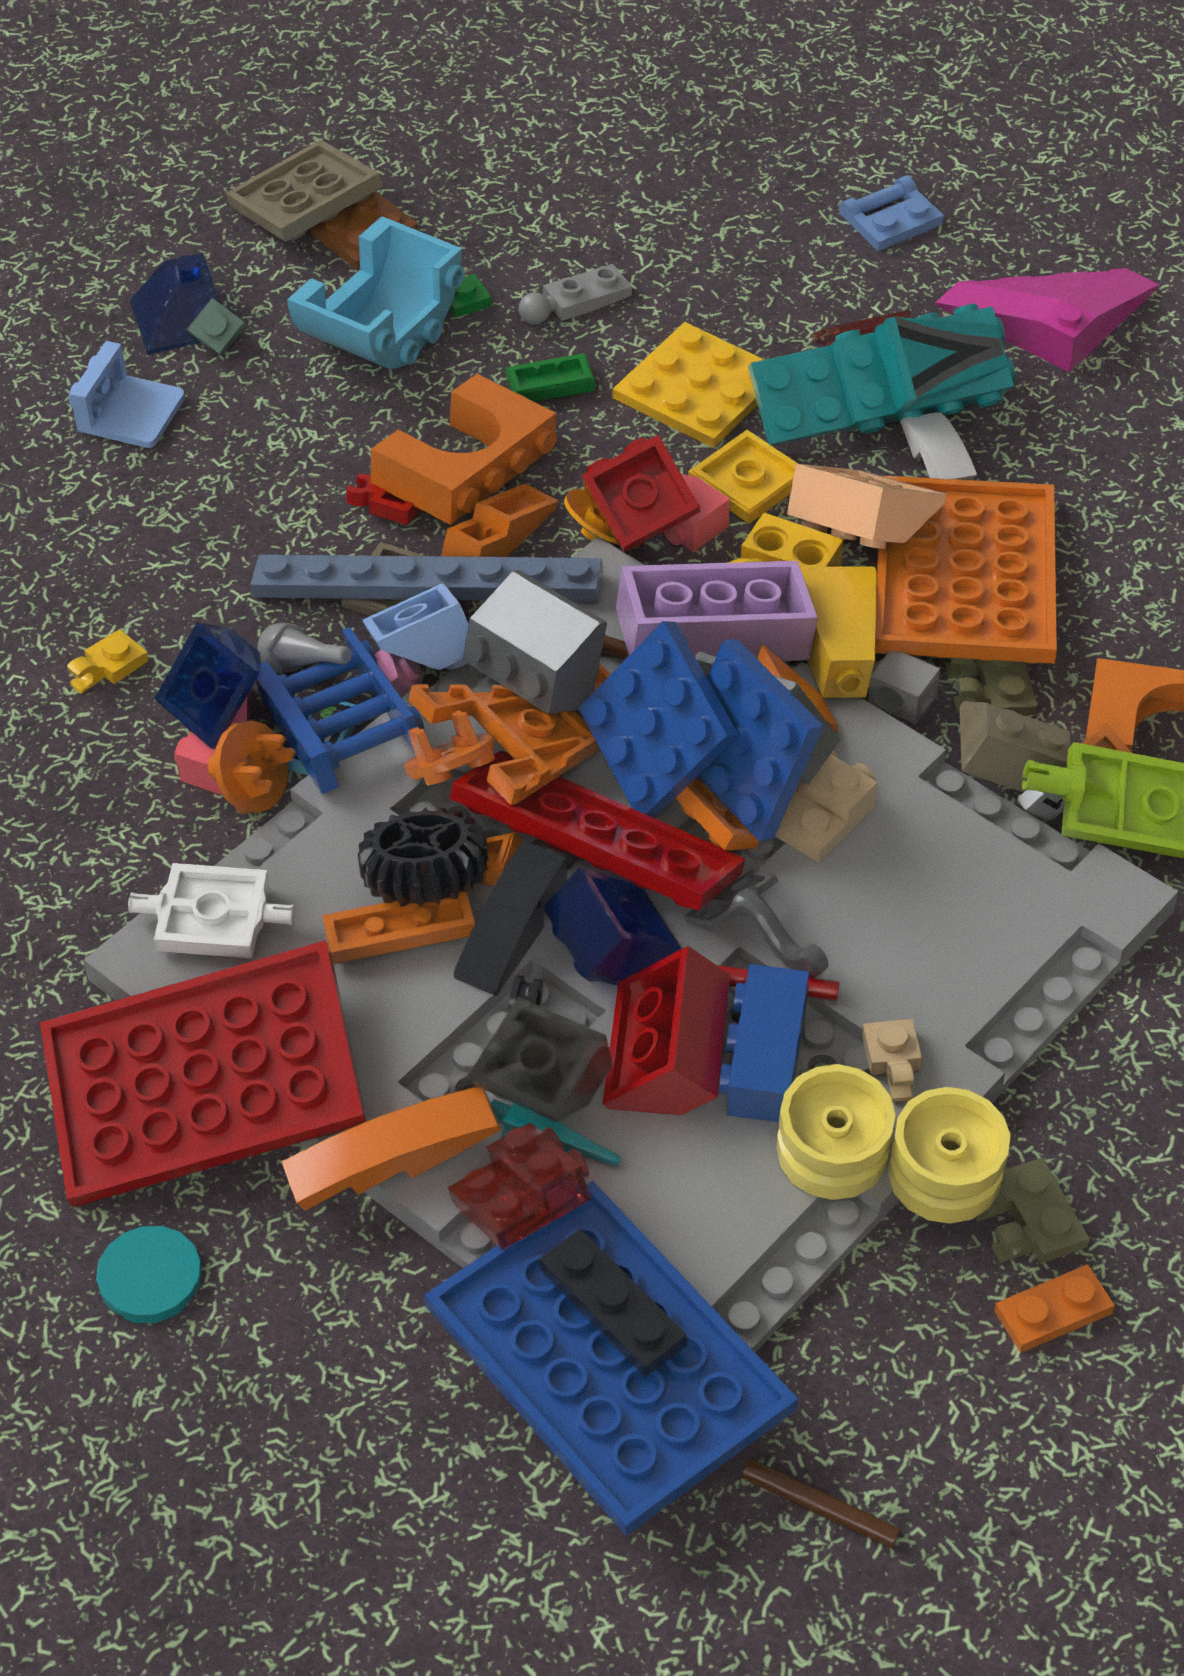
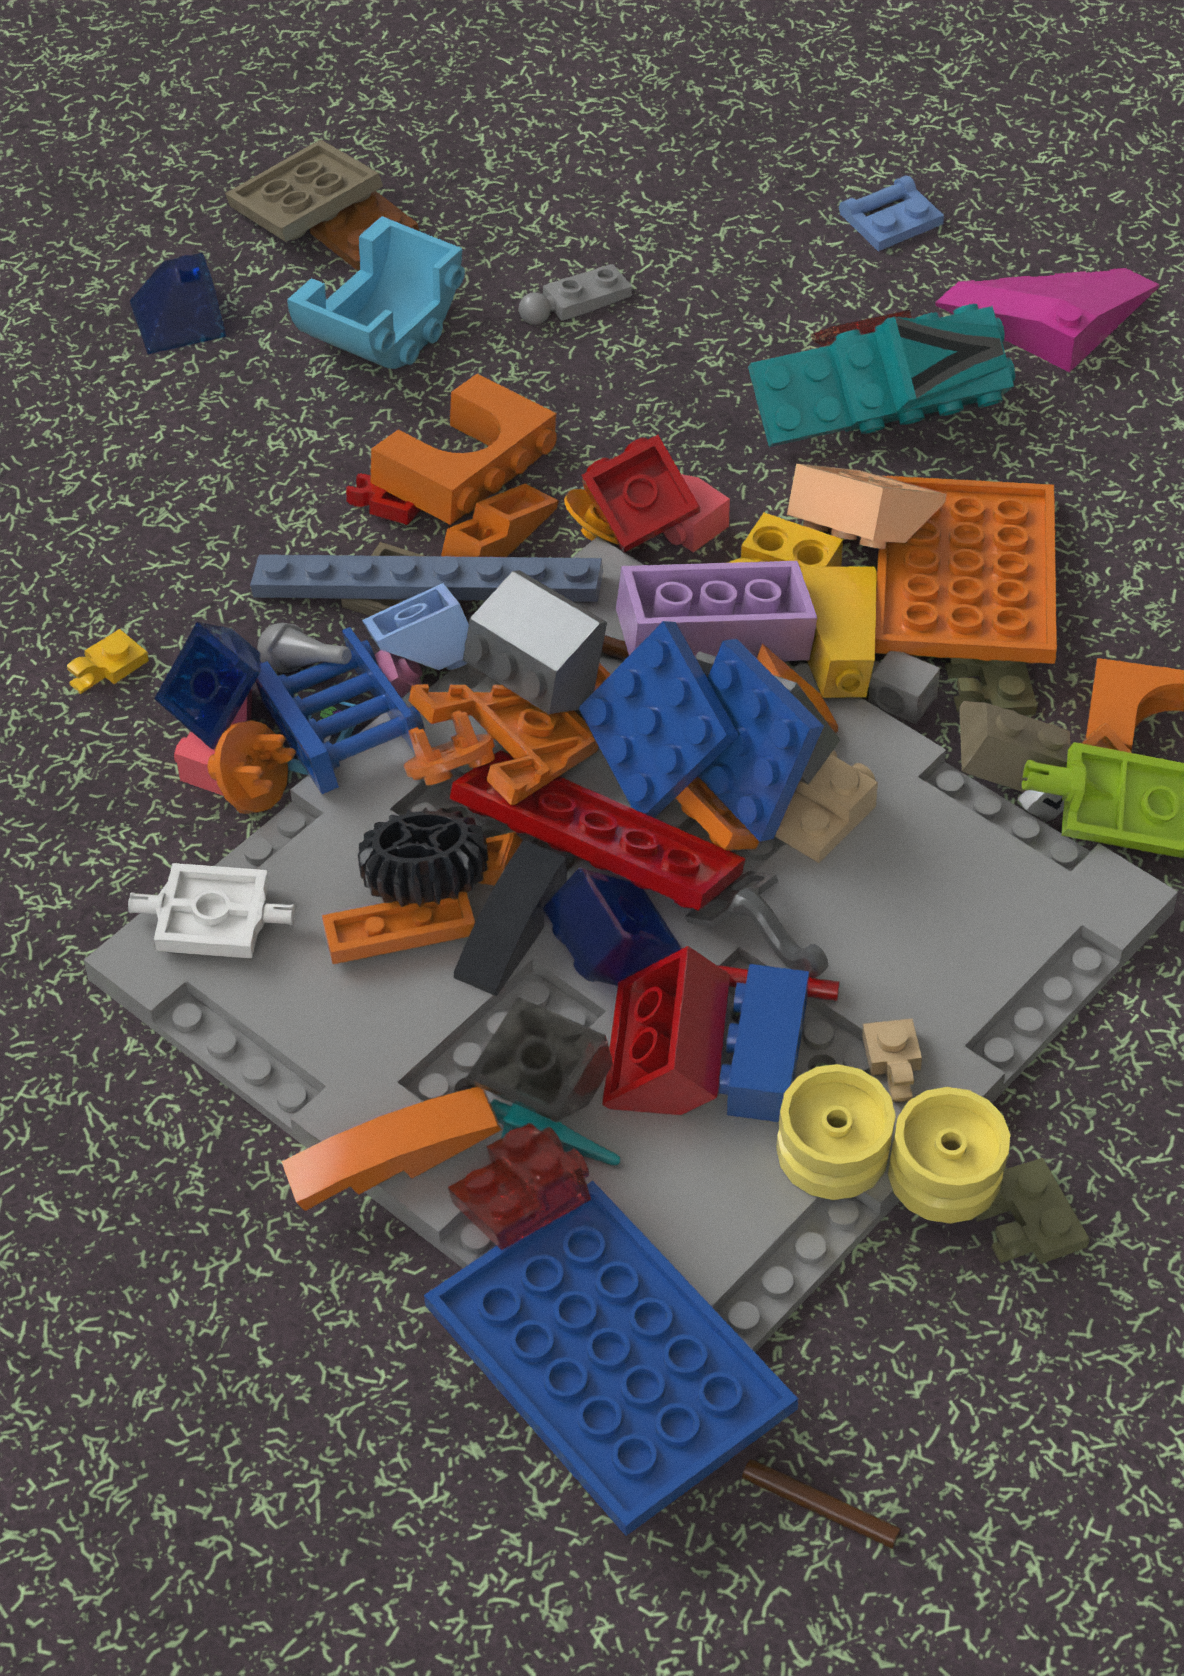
red plate [40,940,367,1207] -> none
light blue bracket [69,341,185,448] -> none
teal tile [96,1226,202,1323] -> none
sand green plate [187,298,246,356] -> none
green plate [449,273,492,318] -> none
green plate [505,353,595,402] -> none
black bush [508,975,543,1023] -> none
black plate [539,1229,687,1378] -> none
yellow plate [613,322,764,448] -> none
yellow plate [688,430,798,524] -> none
white slope [901,412,977,480] -> none
orange plate [994,1264,1115,1353] -> none

